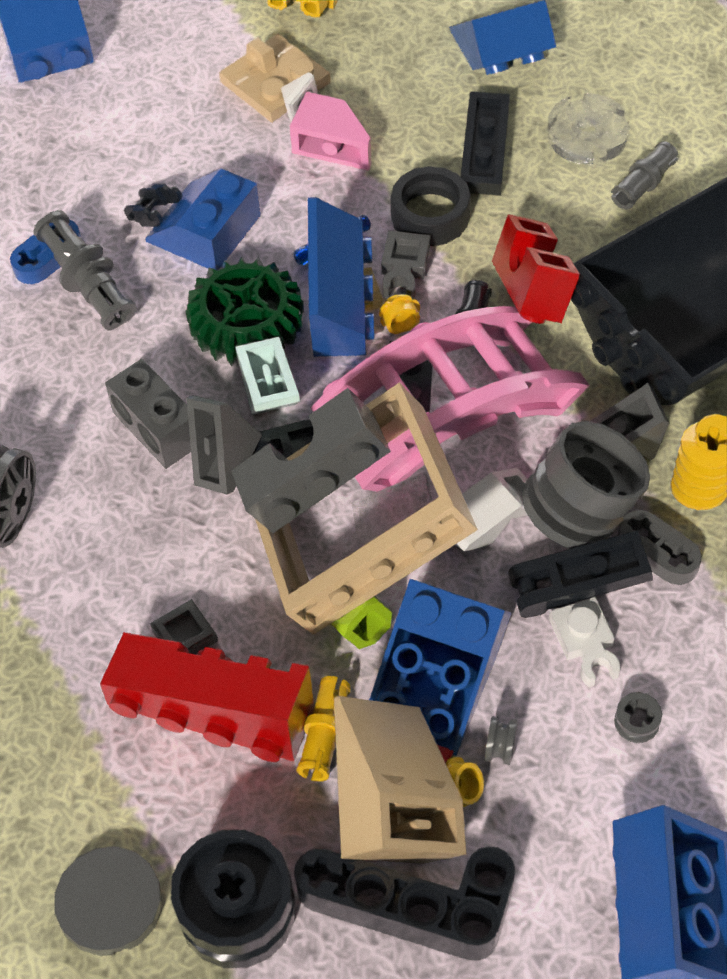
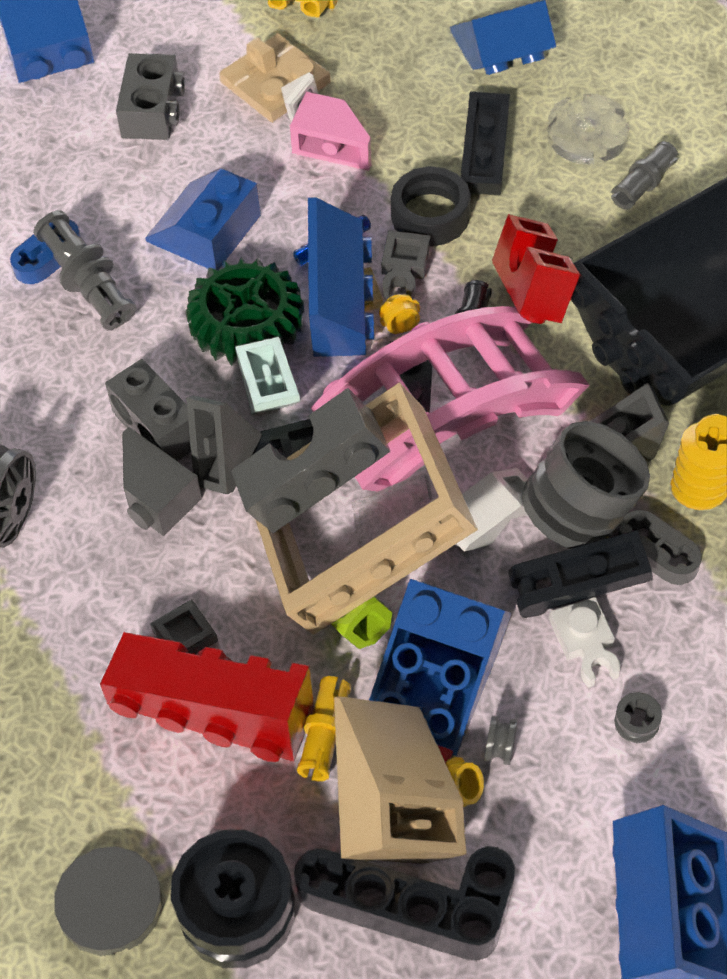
black piece [124,184,182,227] -> none
none -> dark grey brick [116,53,185,140]
none -> dark grey slope [122,427,202,536]

